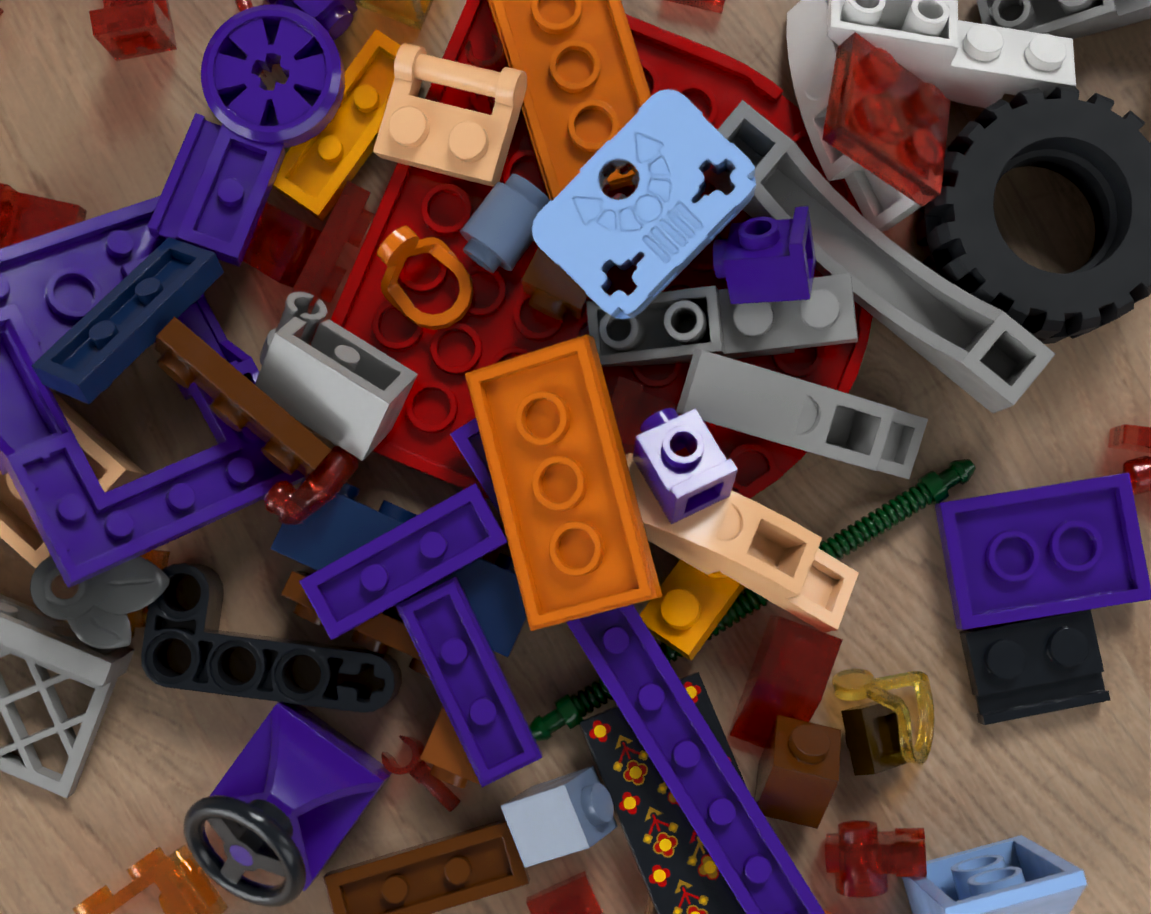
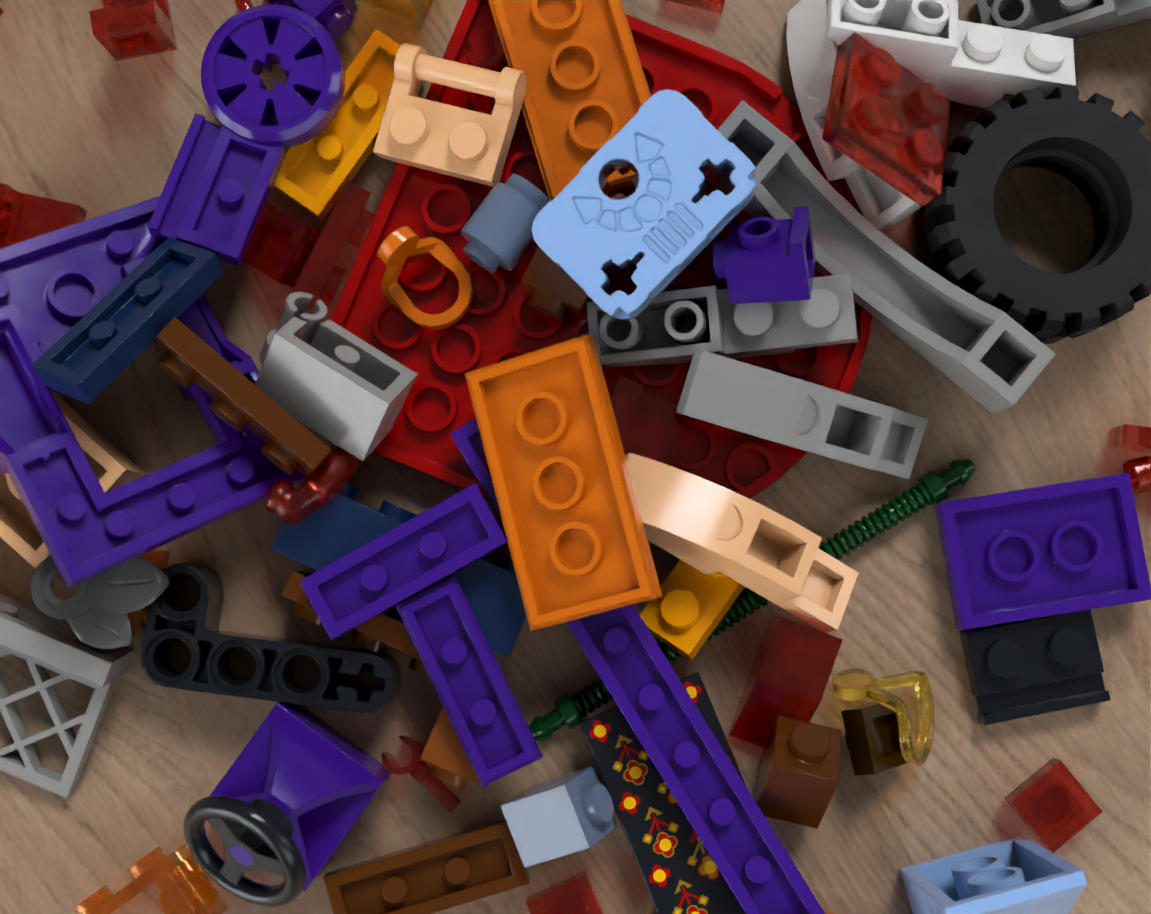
brick [633,408,738,524] -> none
clear red plate [825,820,927,898] -> none
none -> clear red plate [1004,758,1102,853]

